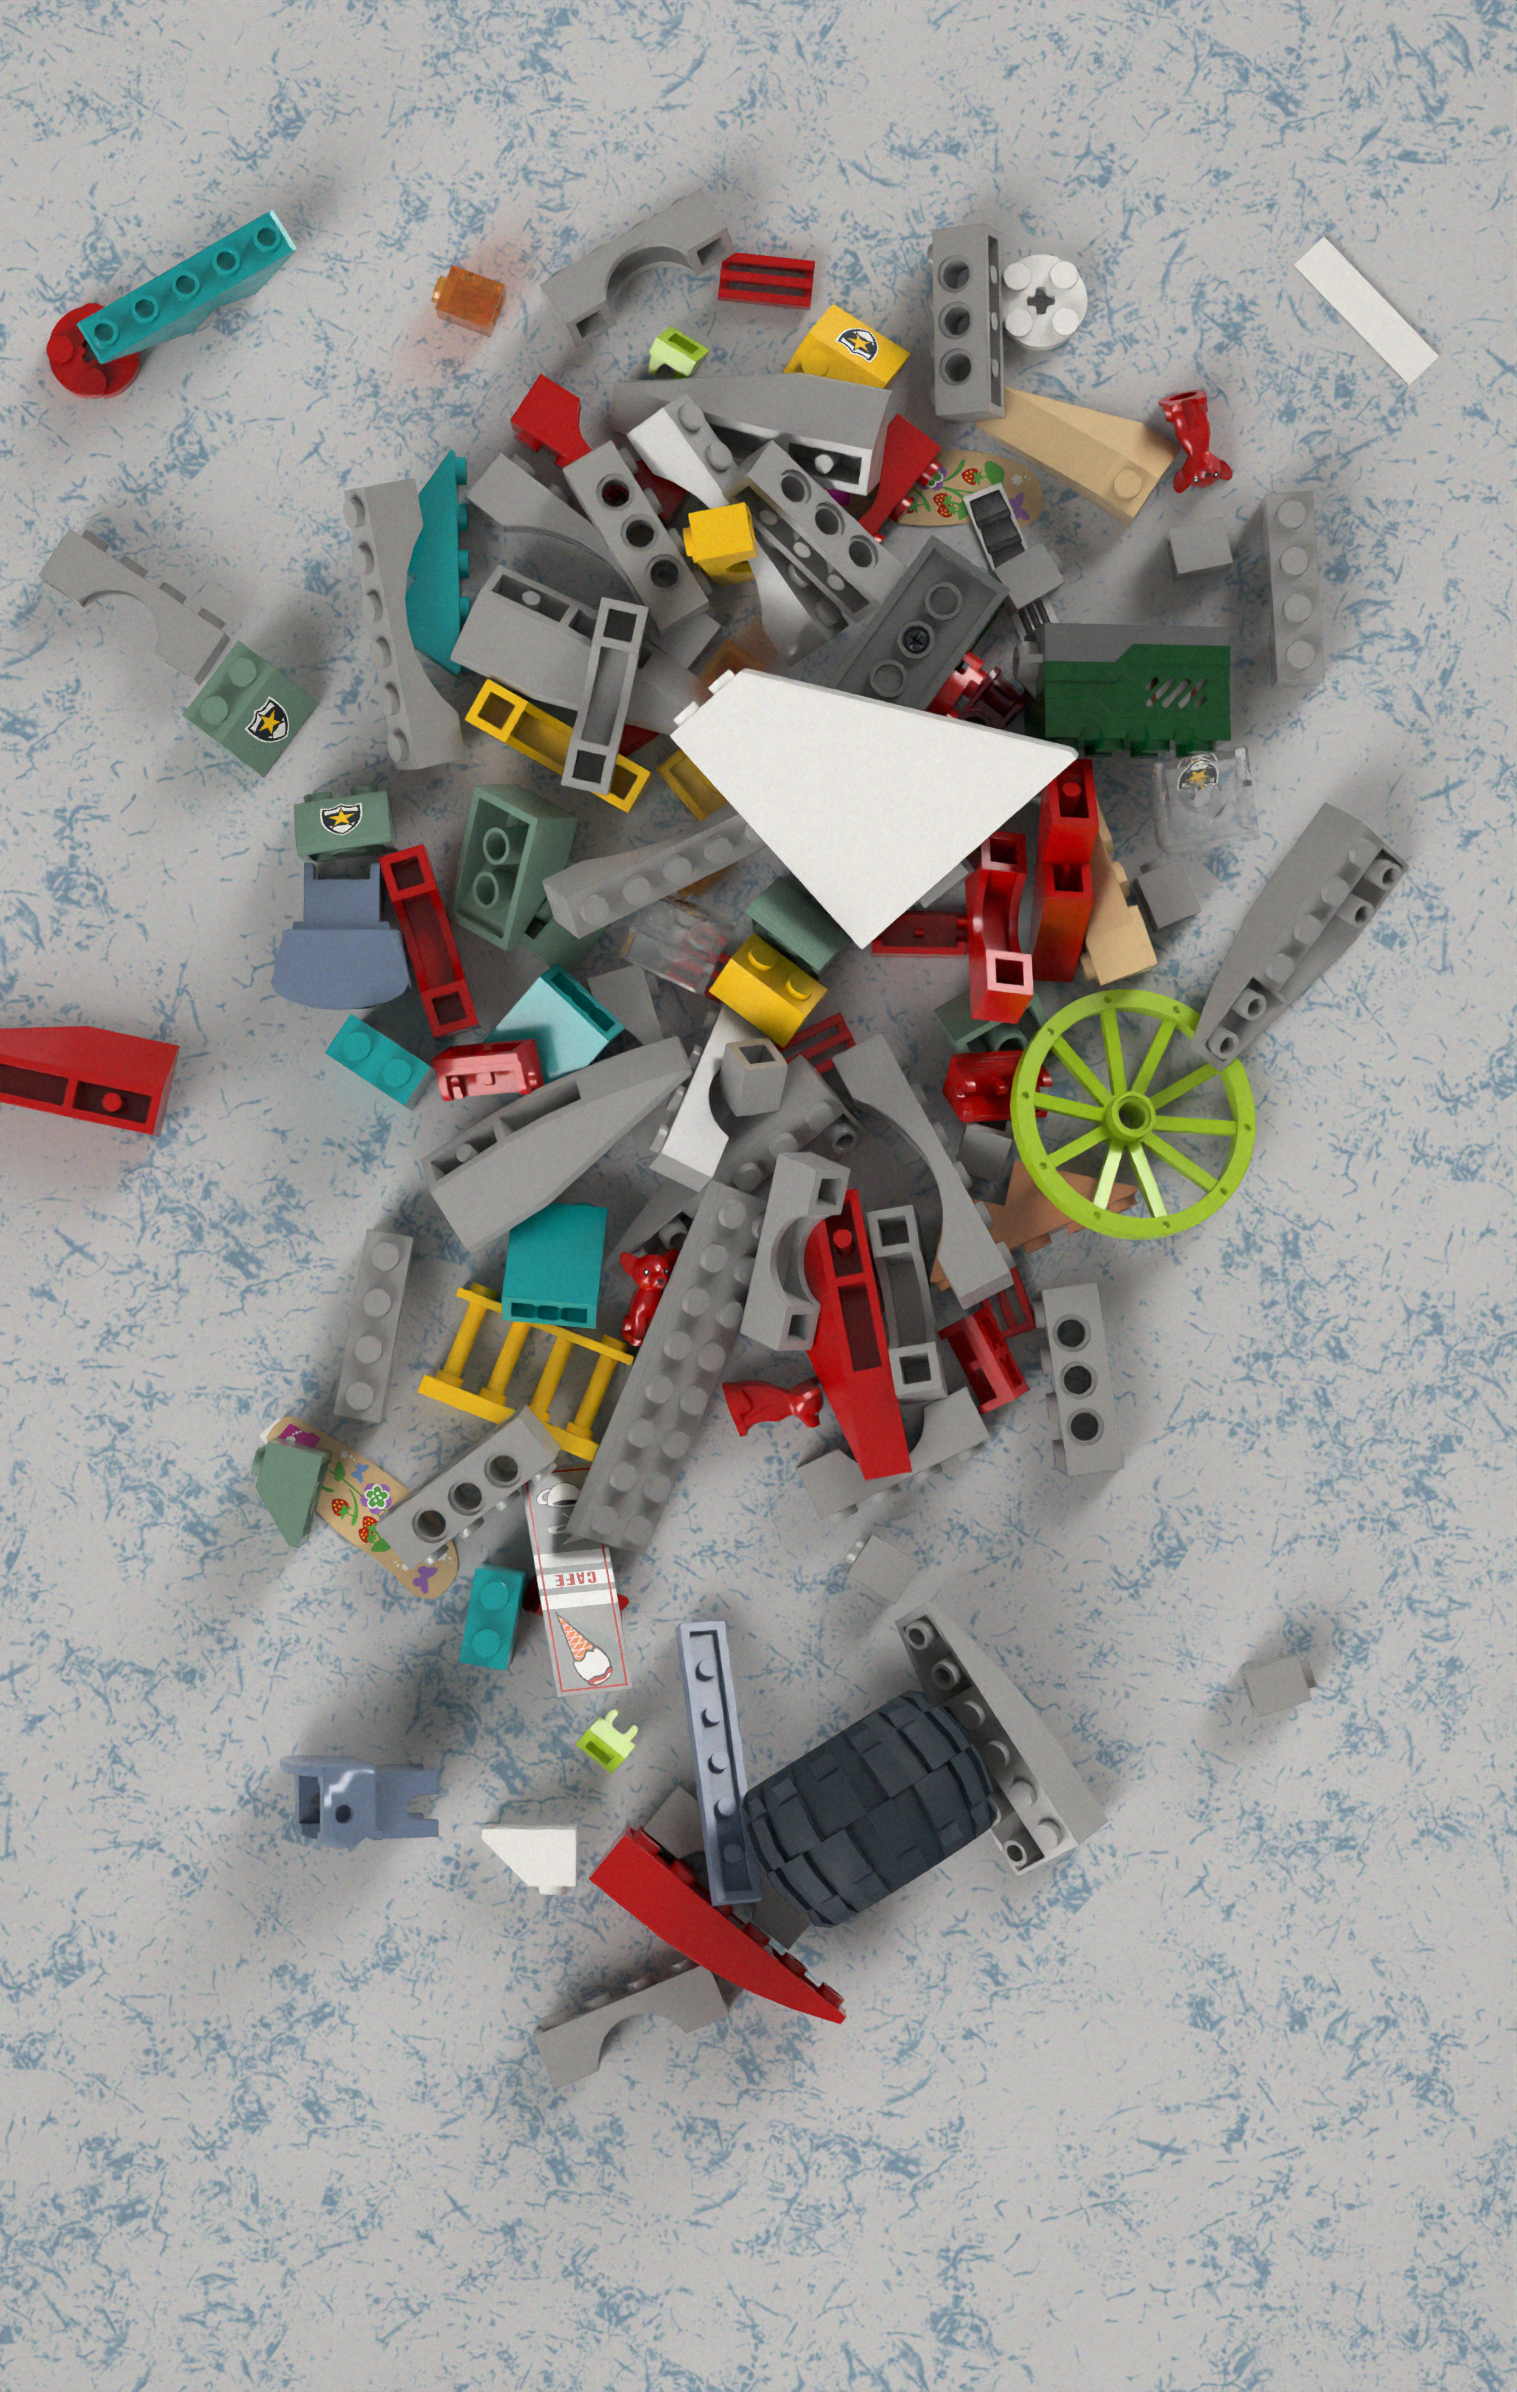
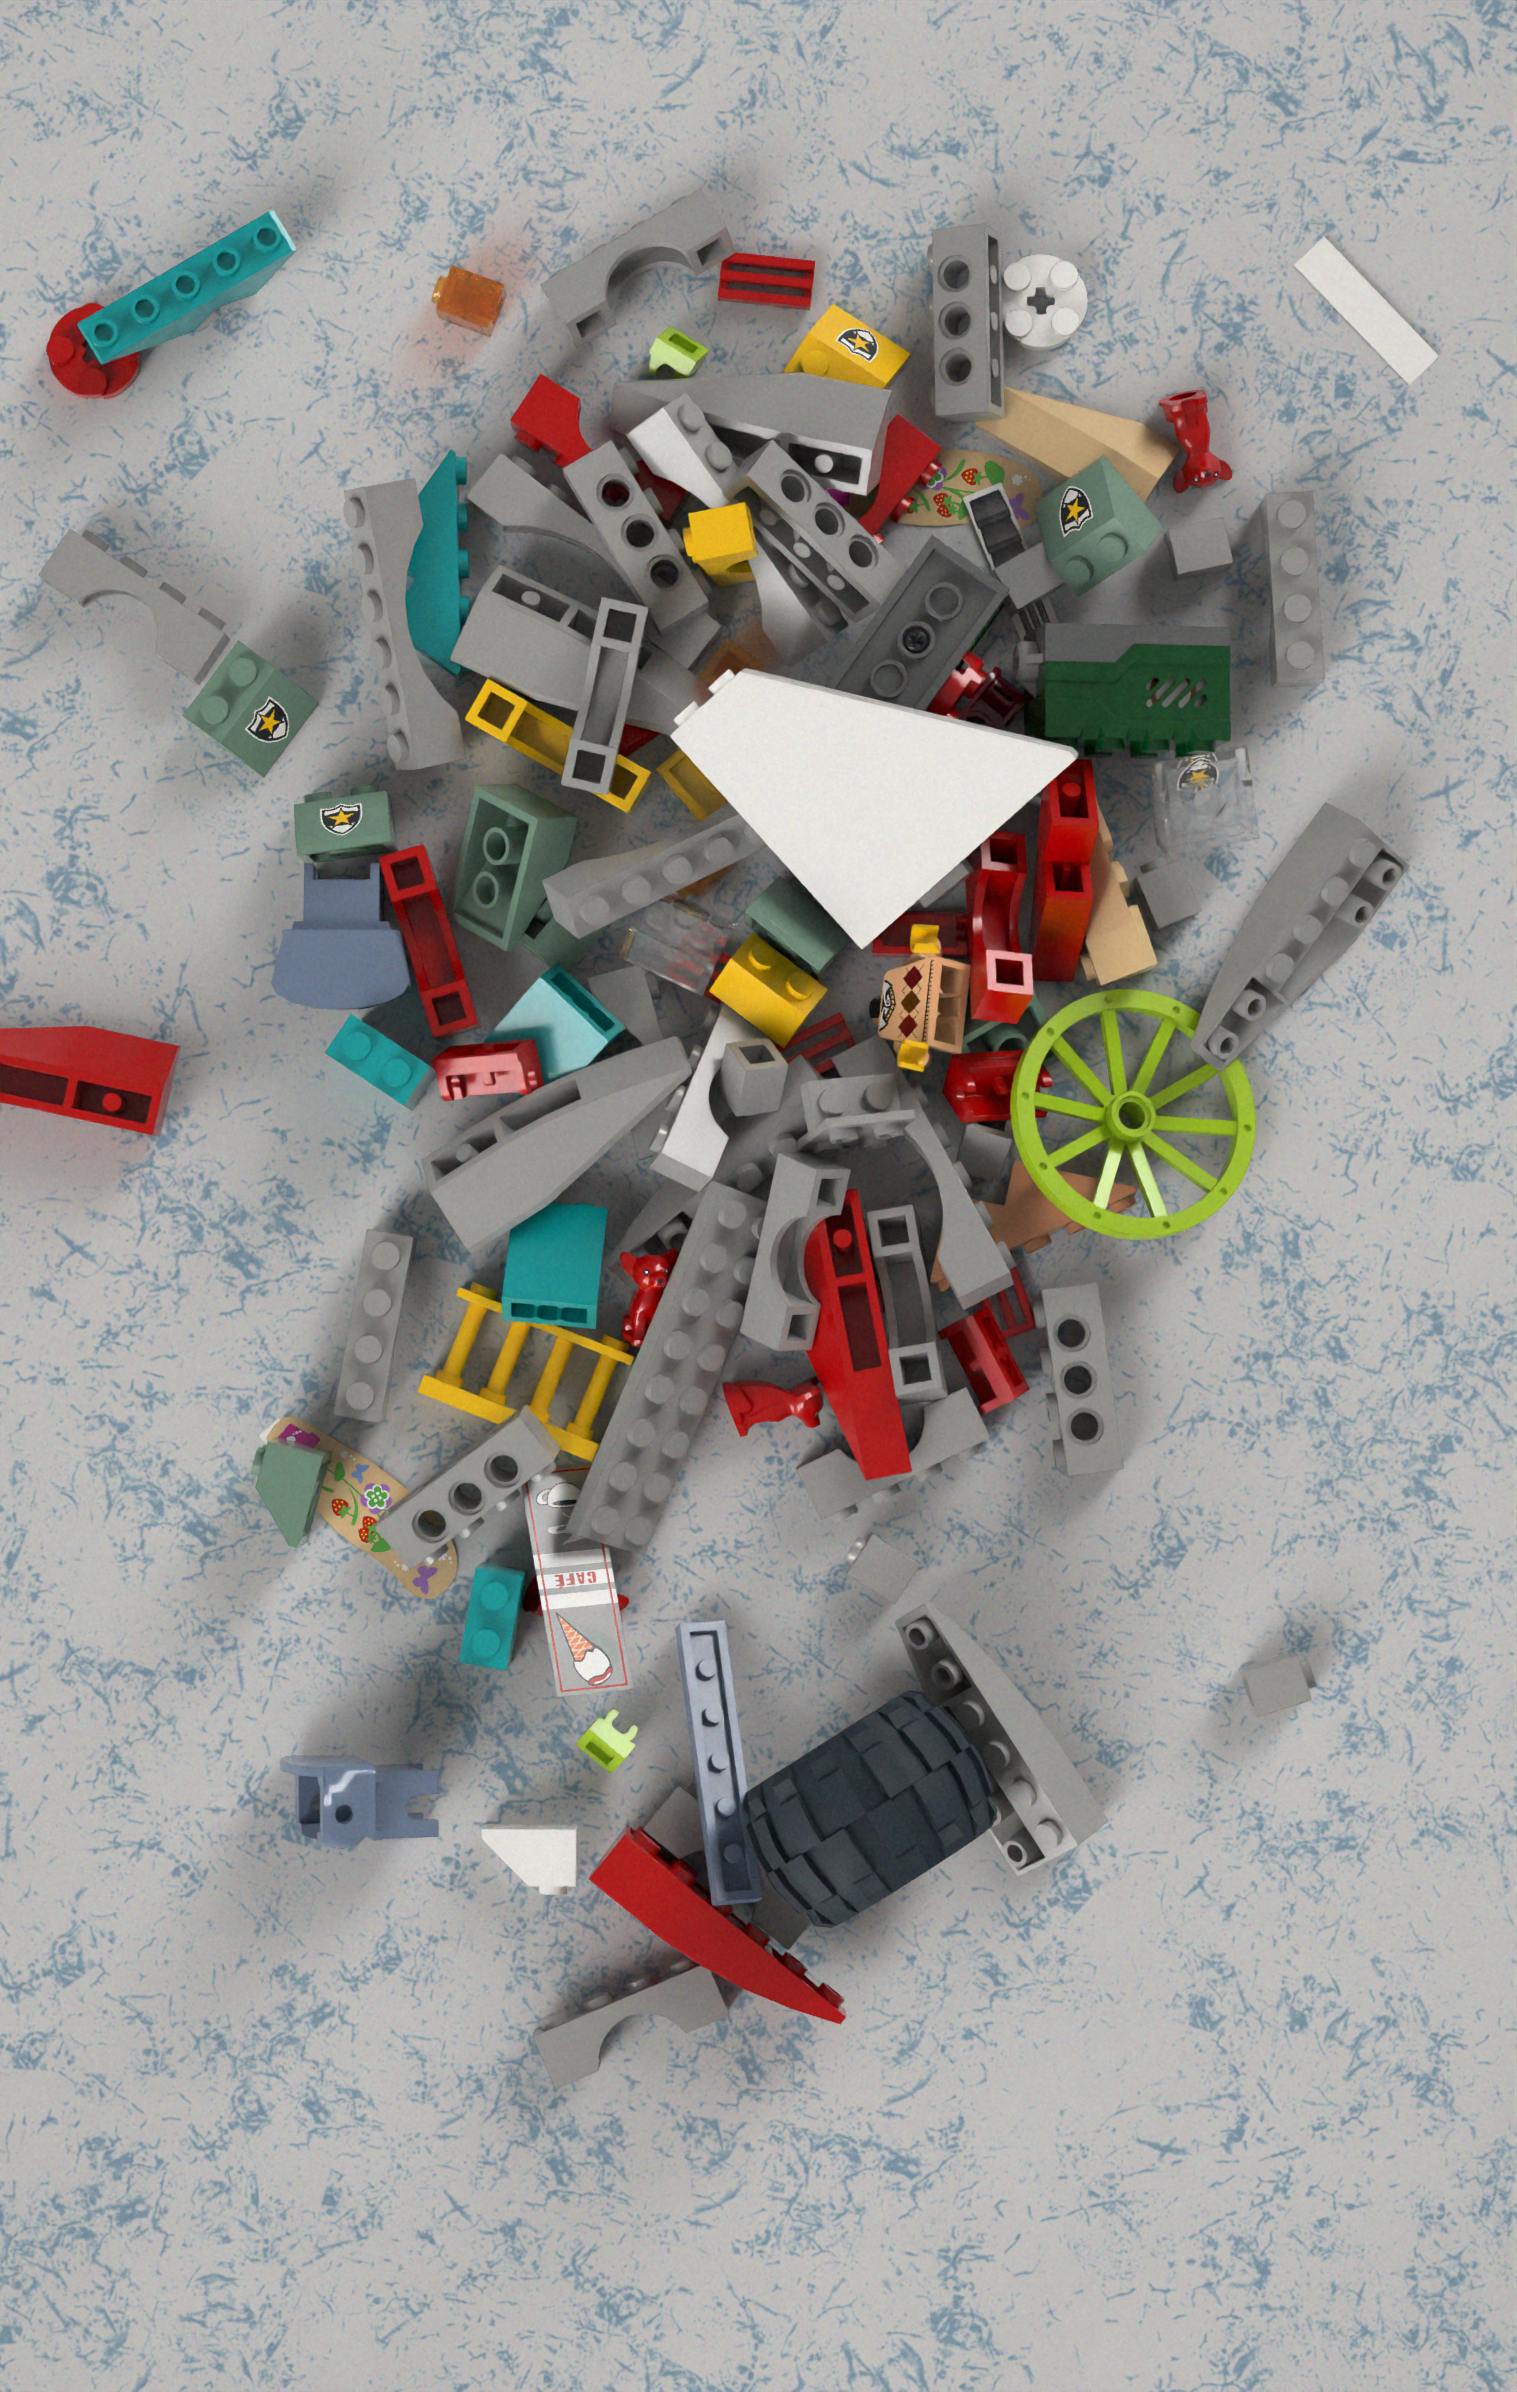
none -> light grey bracket [797,1073,916,1155]
none -> light nougat torso [869,924,971,1072]
none -> sand green slope [1034,455,1163,597]

